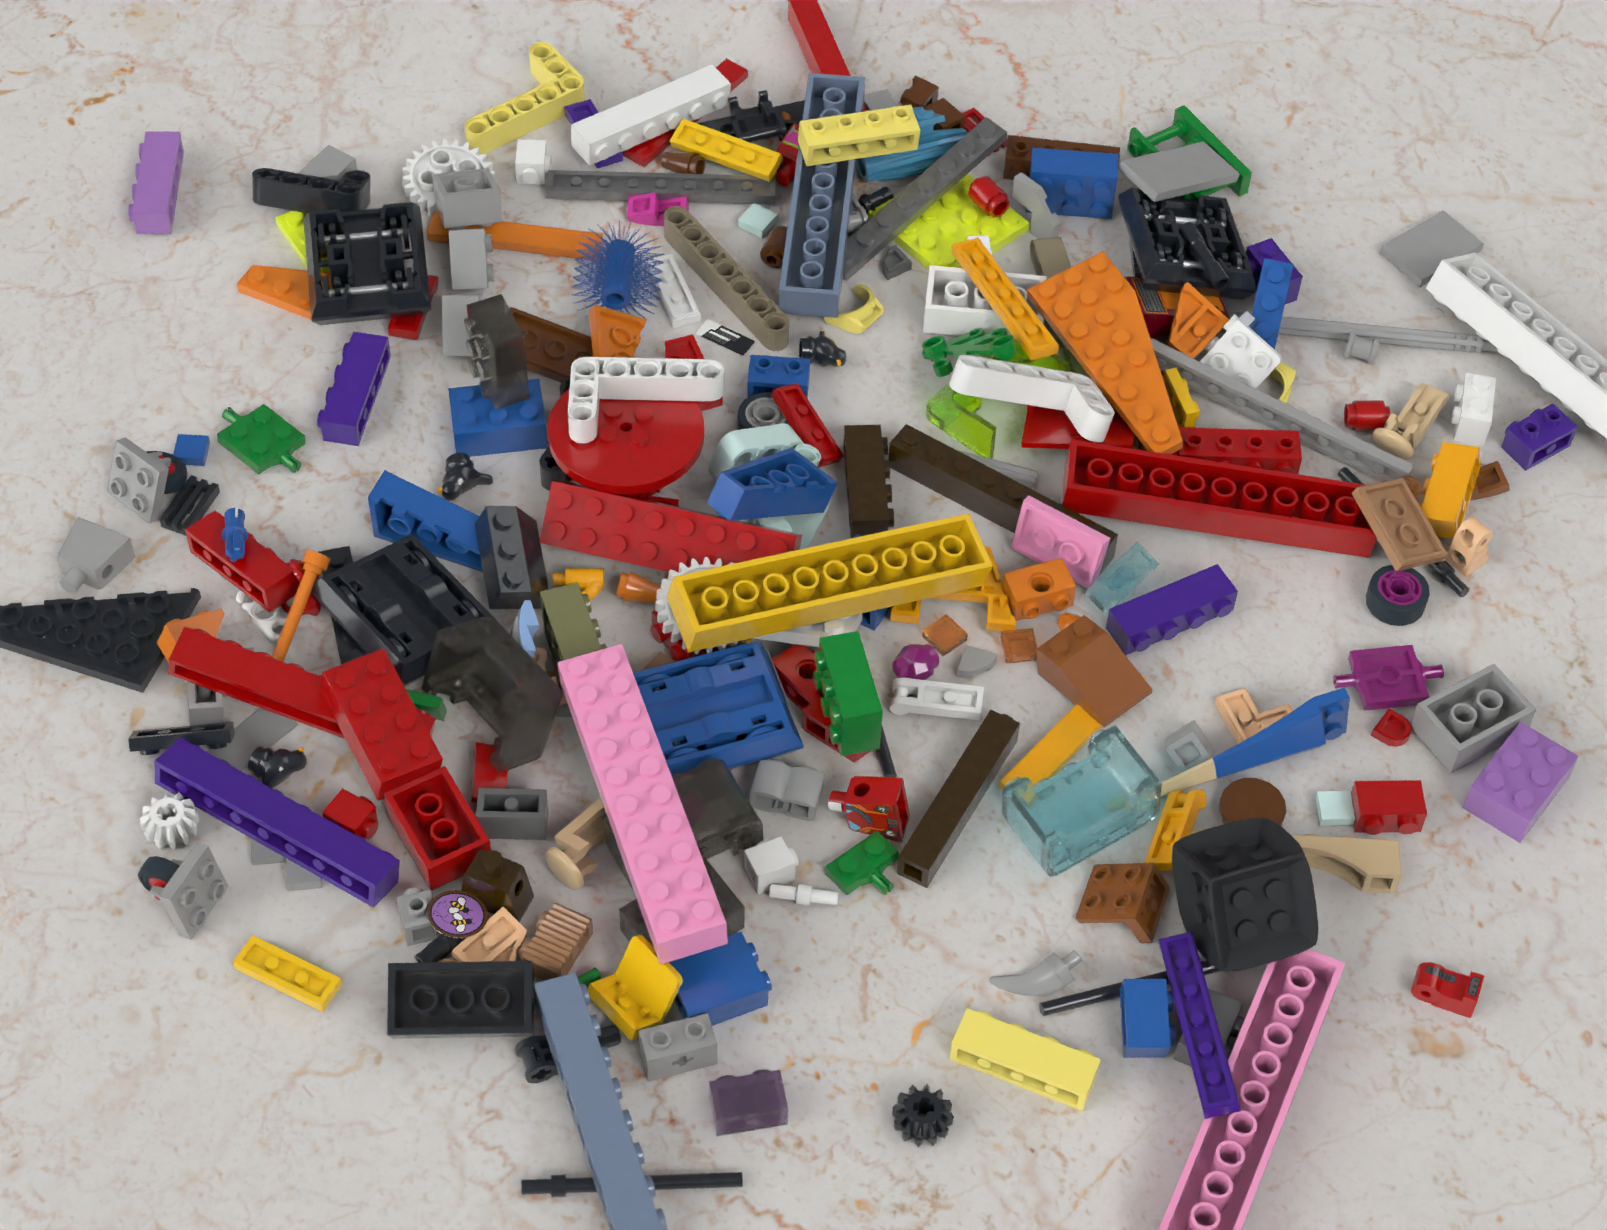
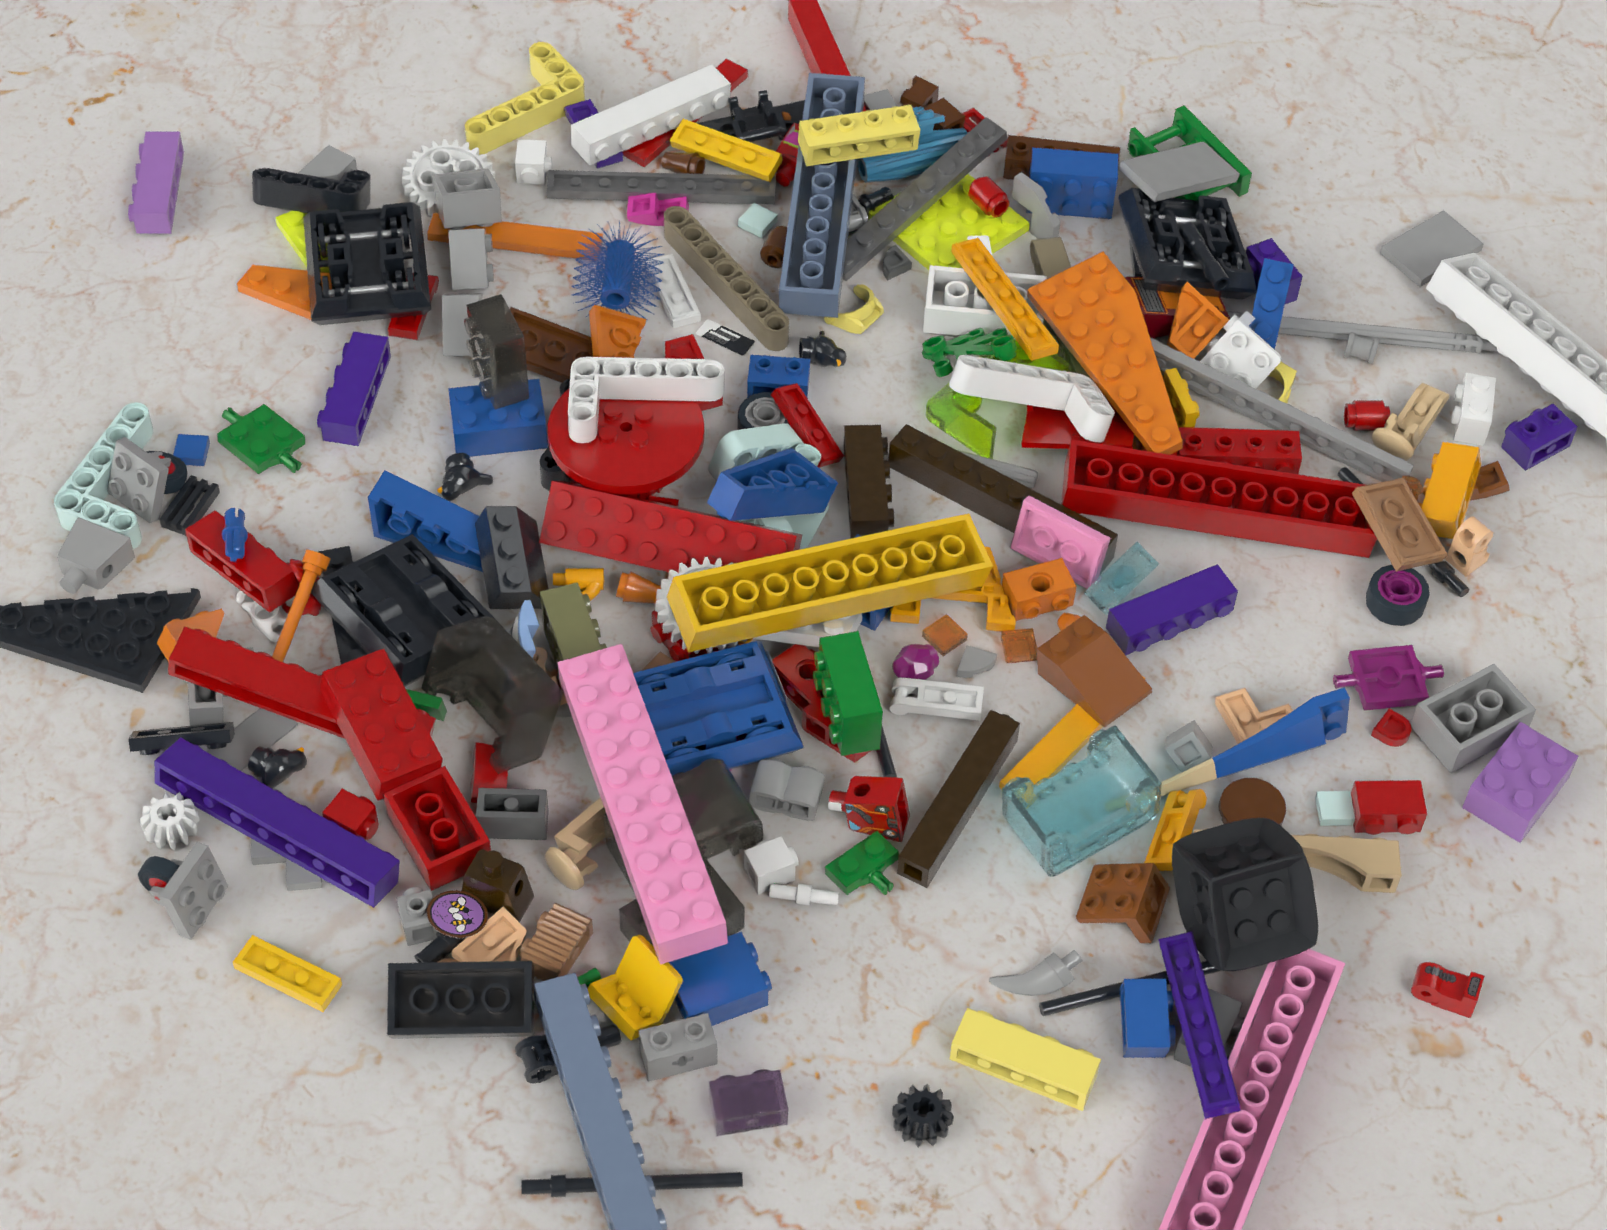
none -> light aqua beam [54,402,153,549]

